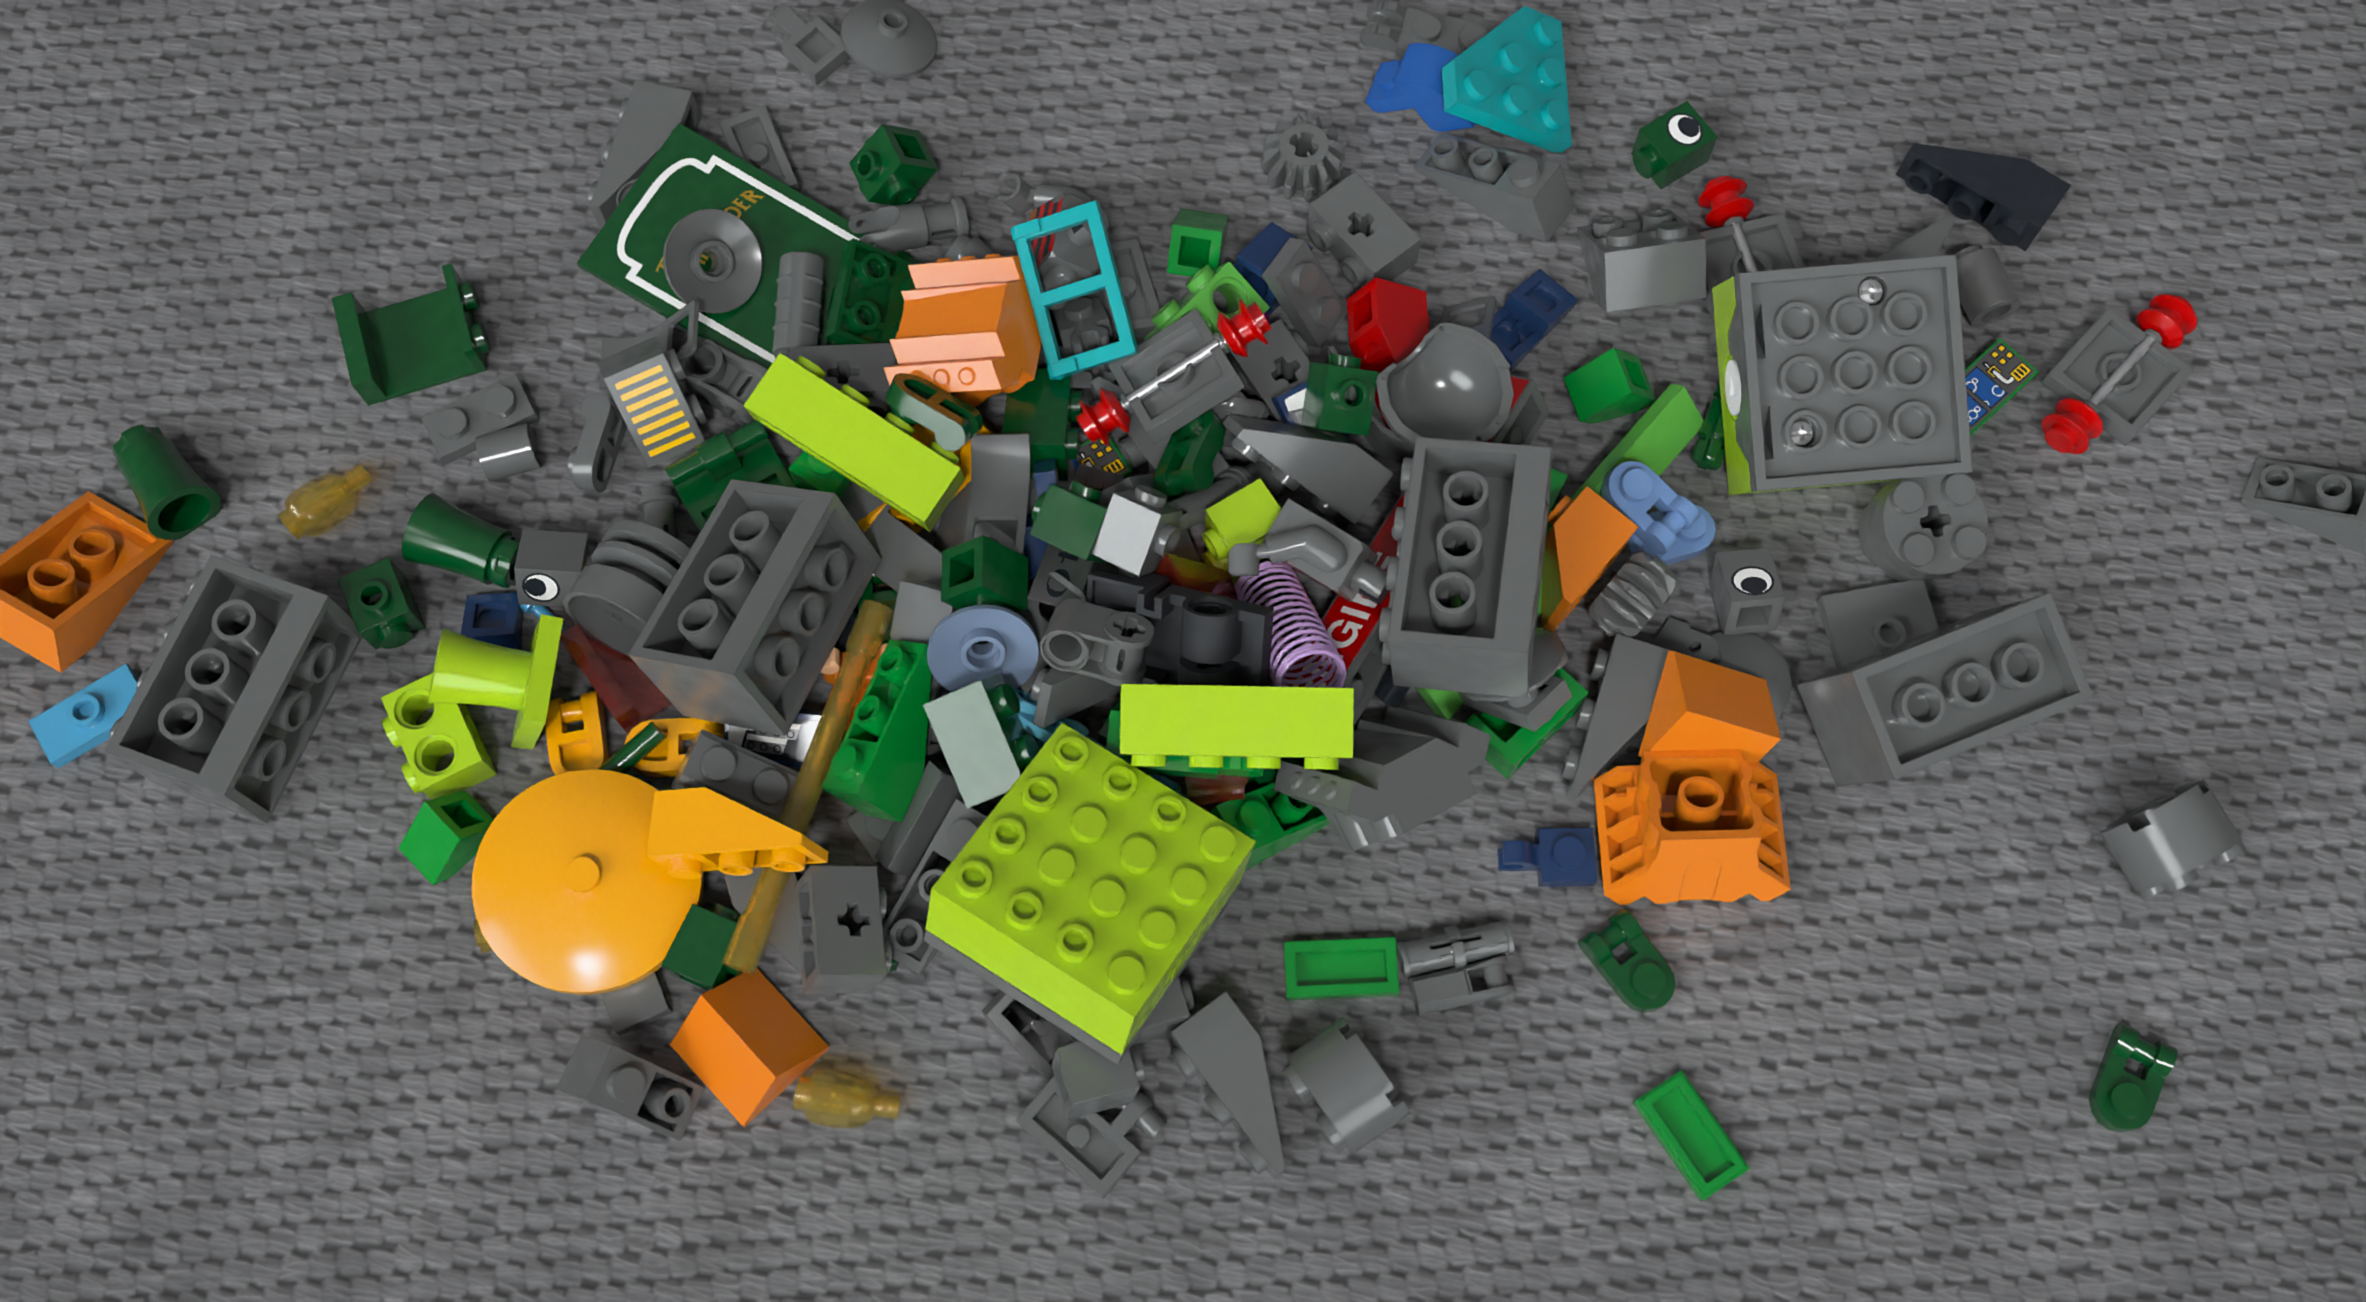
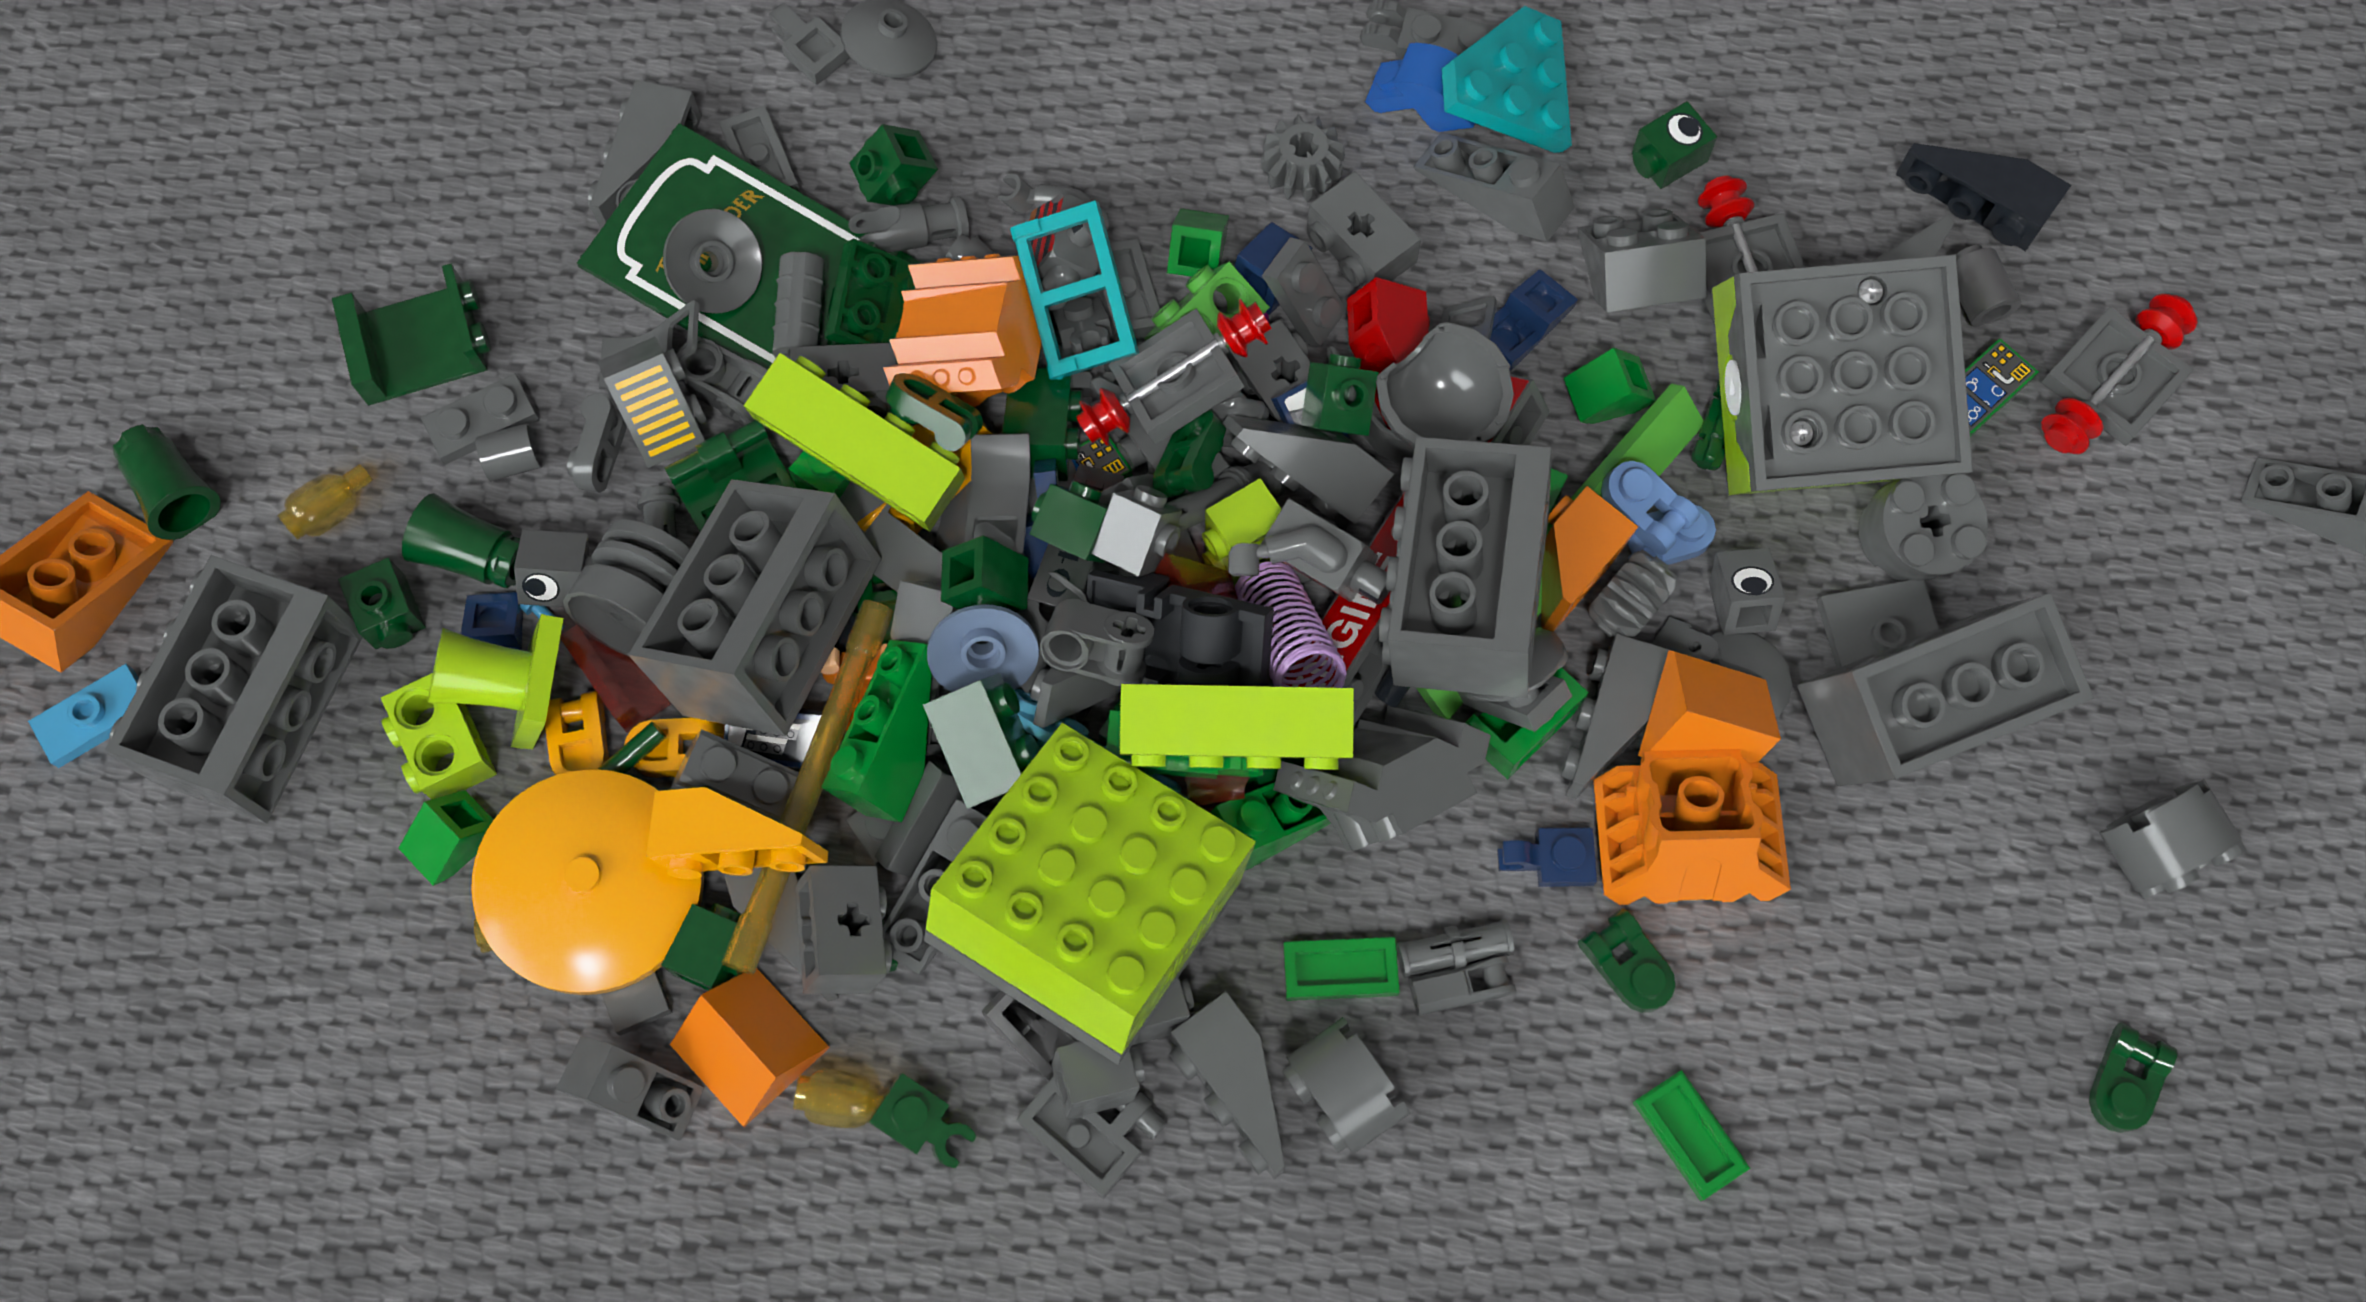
none -> dark green plate [867,1073,977,1168]

